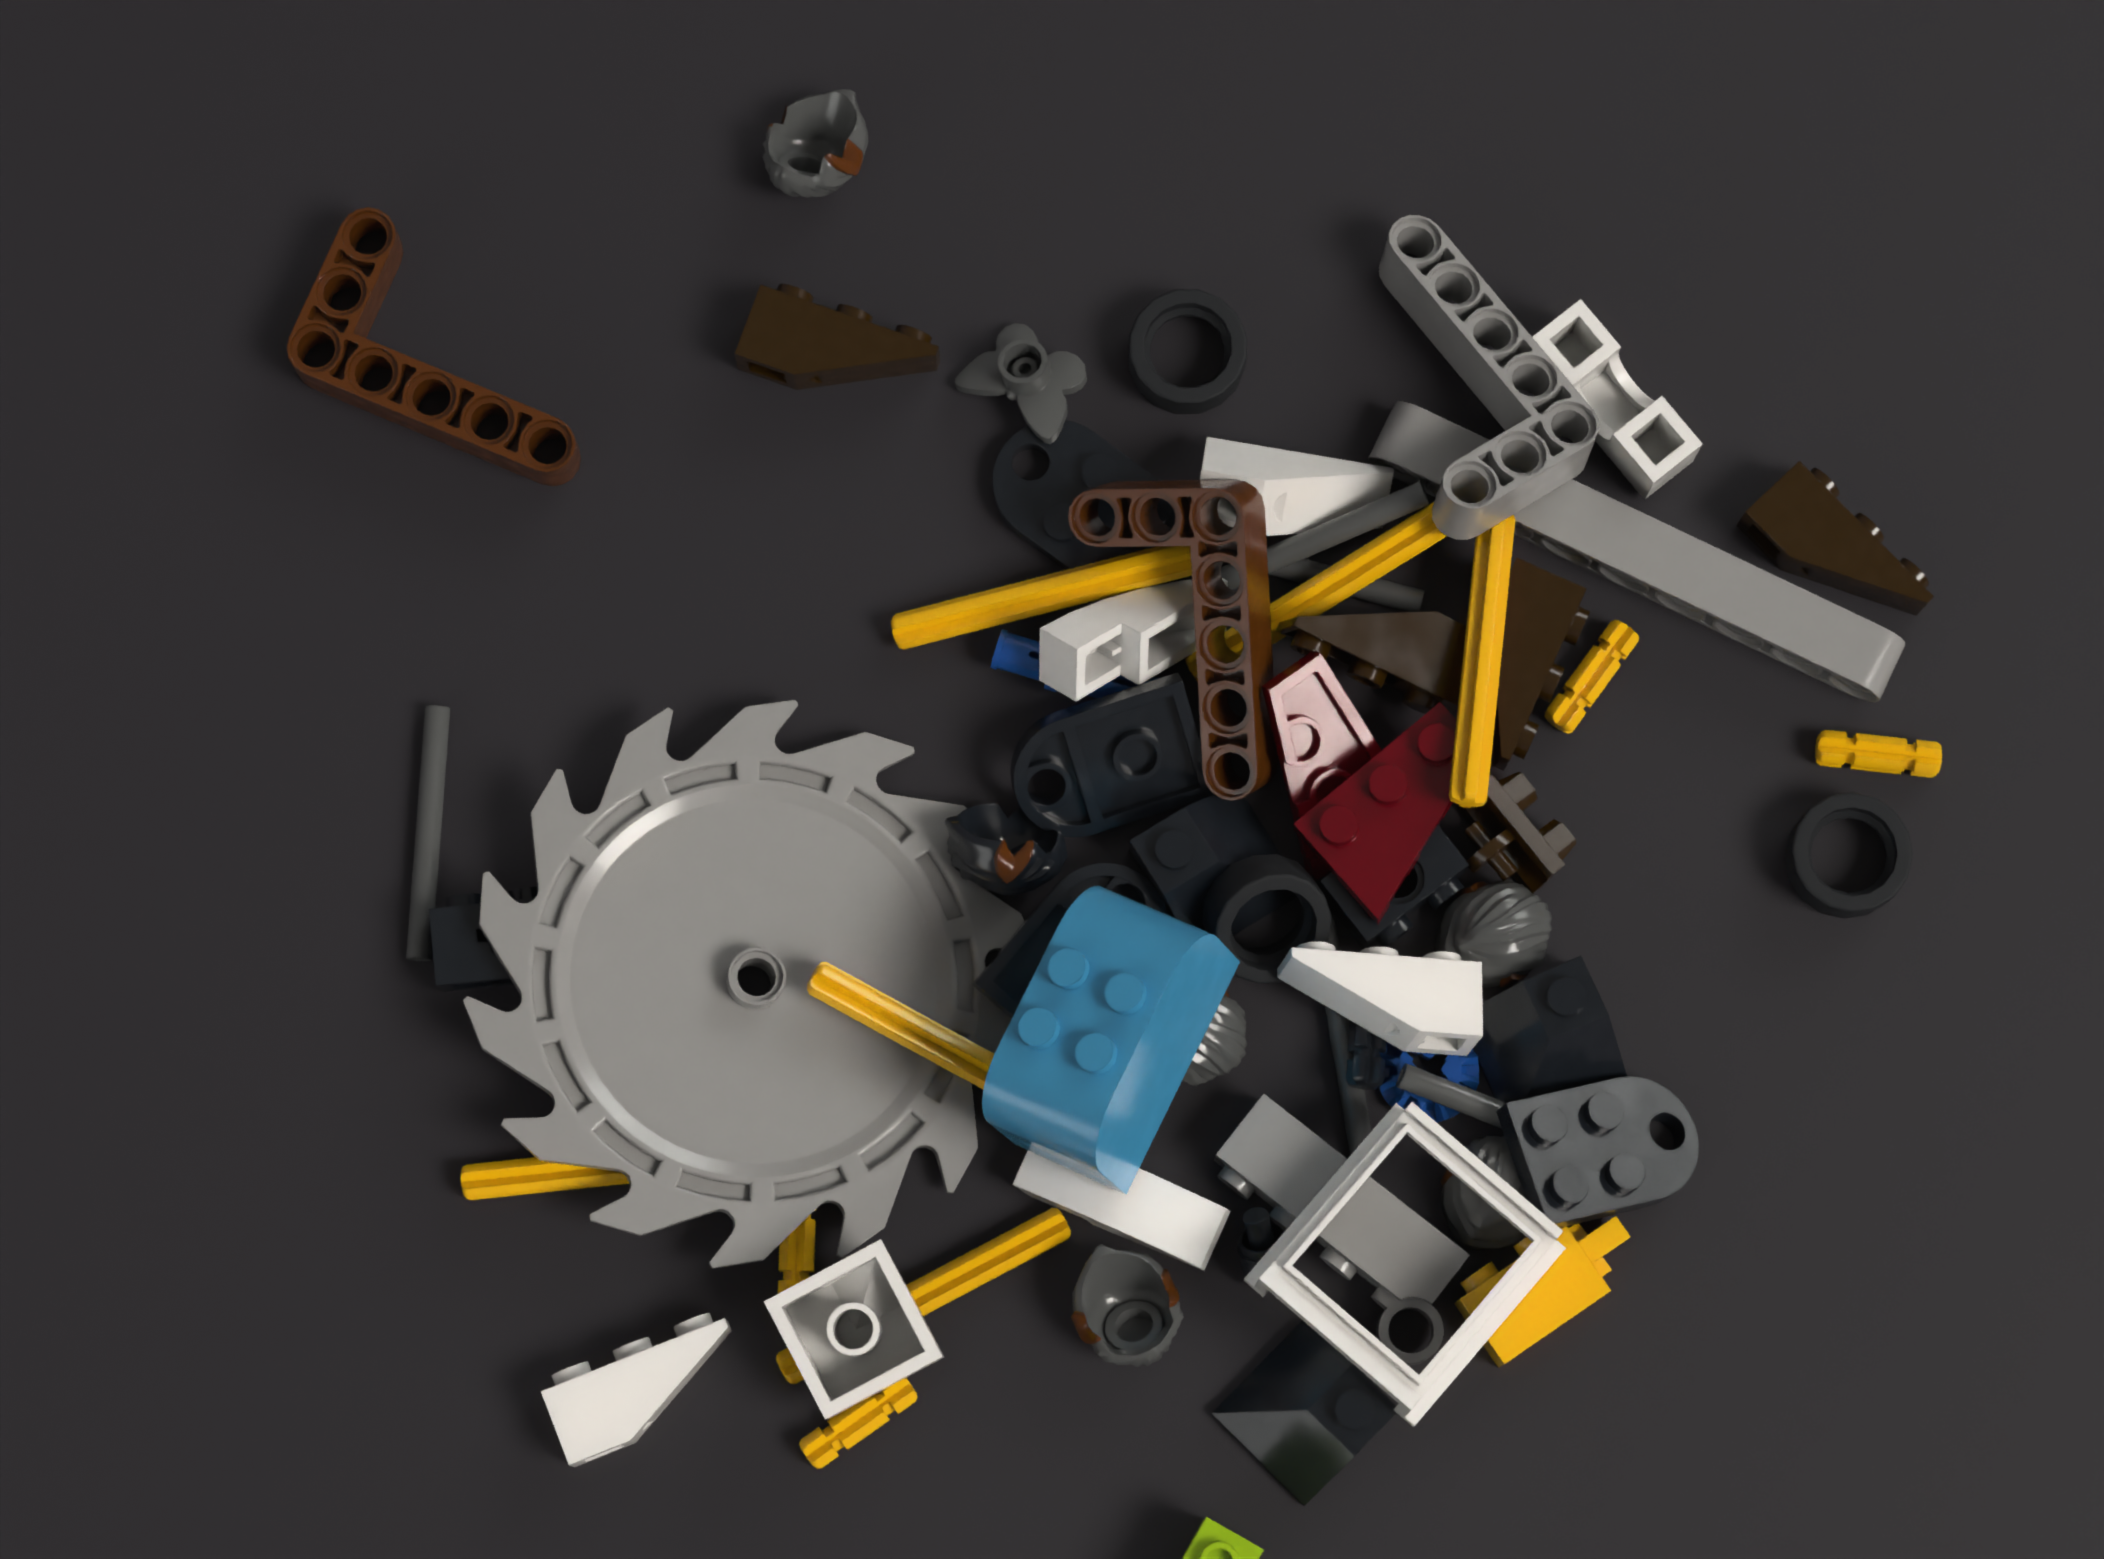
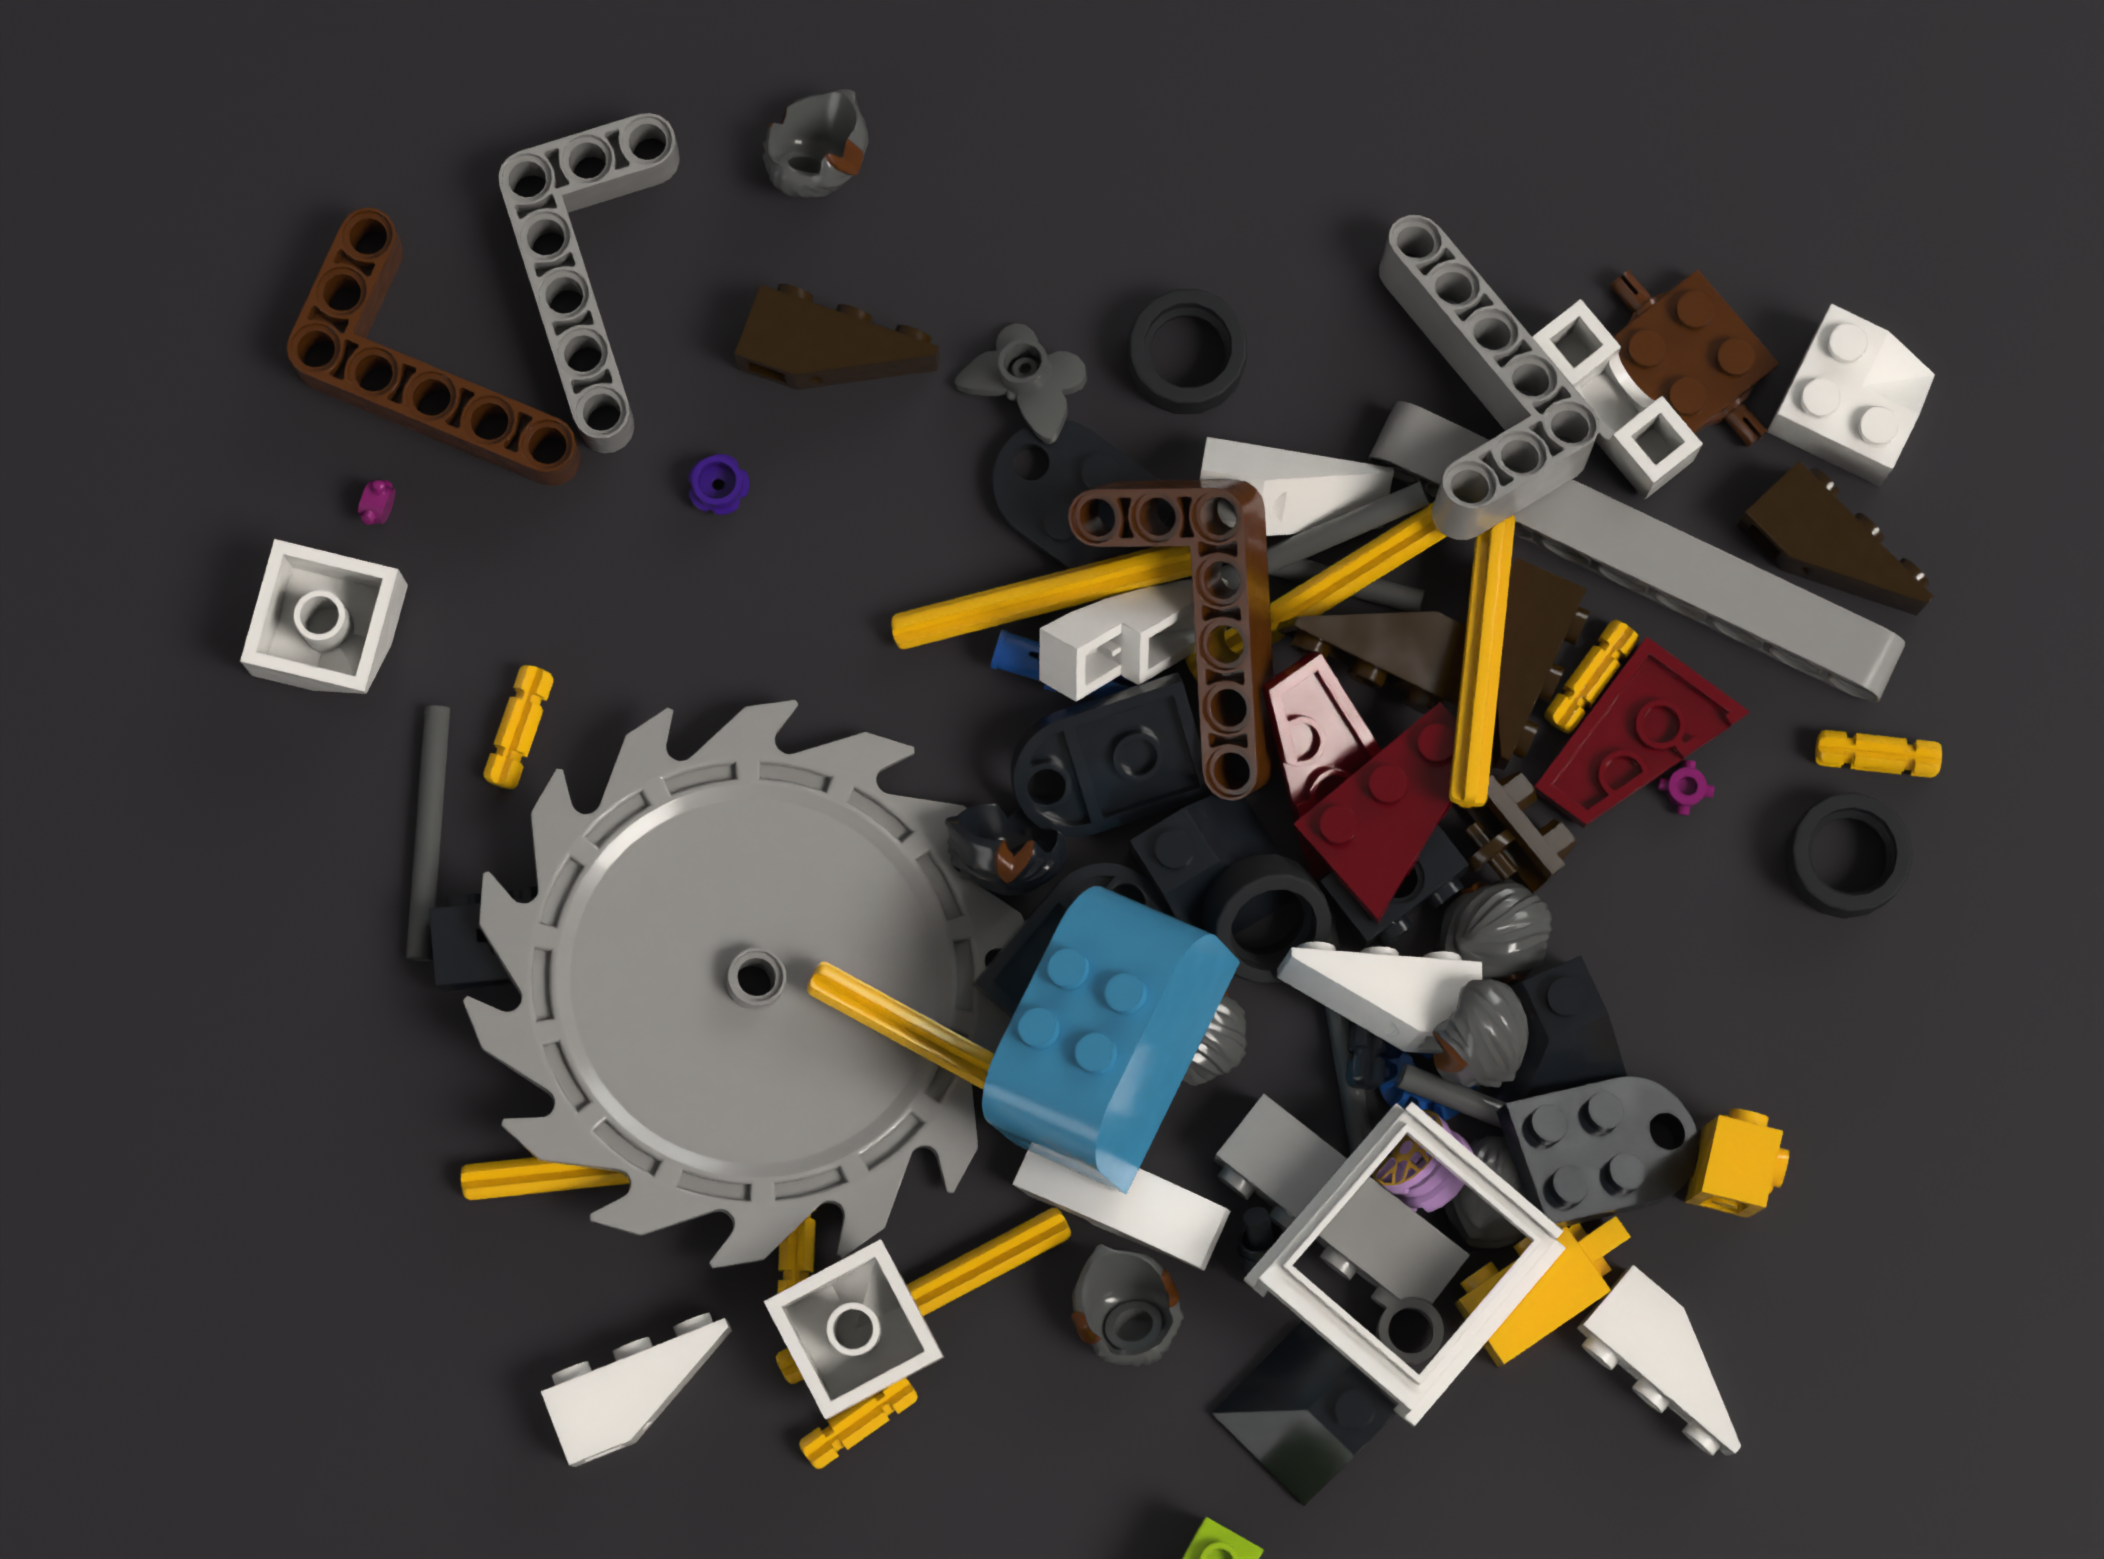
none -> white slope [240,539,408,694]
none -> magenta piece [358,480,396,525]
none -> yellow axle [483,665,553,789]
none -> light grey beam [498,113,680,453]
none -> dark purple plate [688,454,750,515]
none -> lavender wheel [1372,1109,1473,1213]
none -> dark grey hair [1432,979,1529,1088]
none -> dark red wing [1534,637,1750,829]
none -> white slope [1577,1265,1741,1456]
none -> reddish brown plate [1610,269,1779,448]
none -> magenta piece [1658,760,1715,816]
none -> yellow brick [1685,1108,1789,1218]
none -> white slope [1768,304,1935,487]

